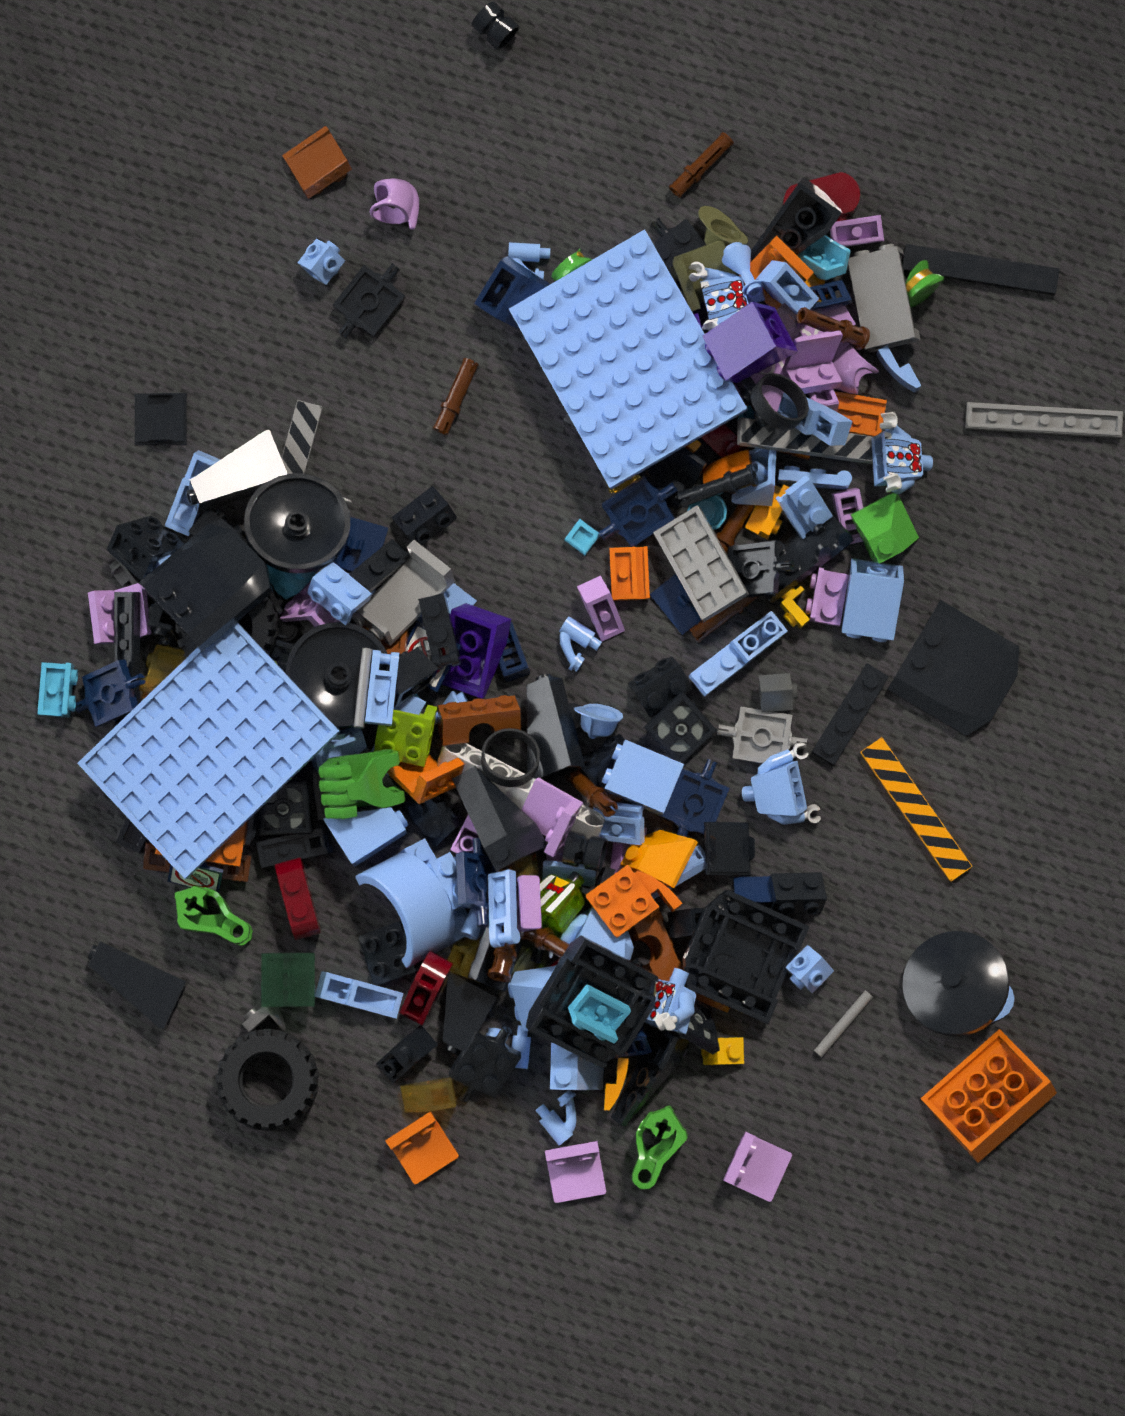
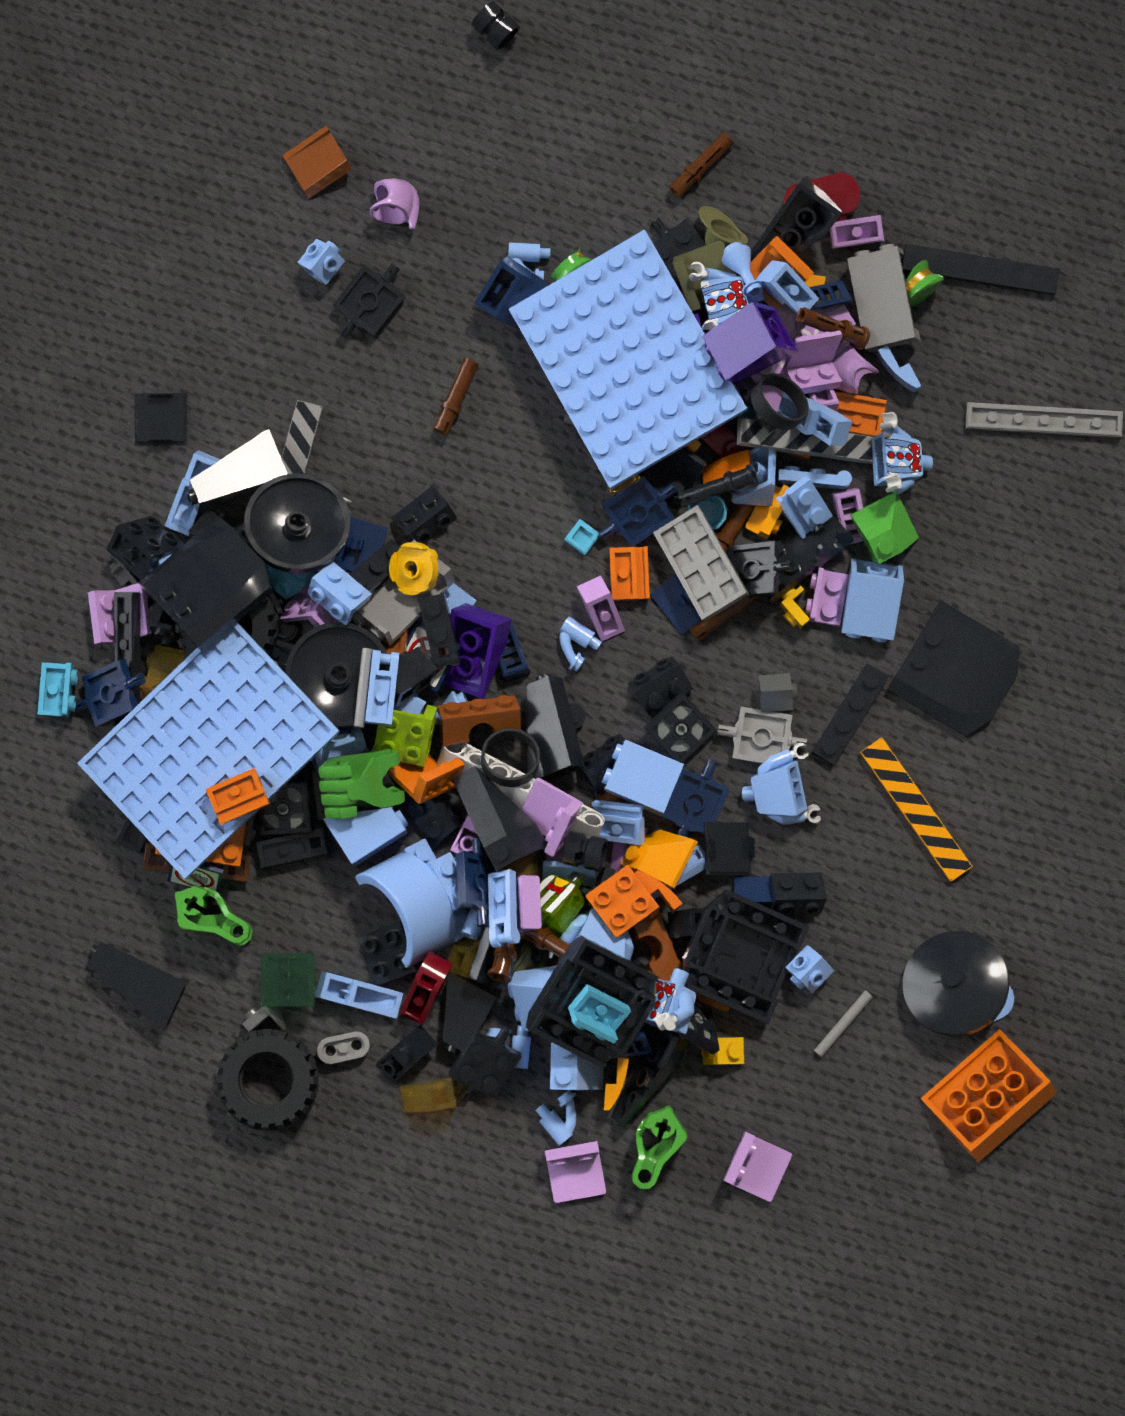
dark red brick [275,857,321,941] -> none
orange bracket [385,1112,459,1184] -> none
reddish brown pin [564,770,618,817] -> none
light blue piece [574,704,623,739] -> none
light blue slope [688,611,787,697] -> none
medium azure bracket [797,235,850,280] -> none
none -> orange plate [205,768,271,825]
none -> light grey plate [317,1032,370,1064]
none -> yellow plate [389,542,438,595]

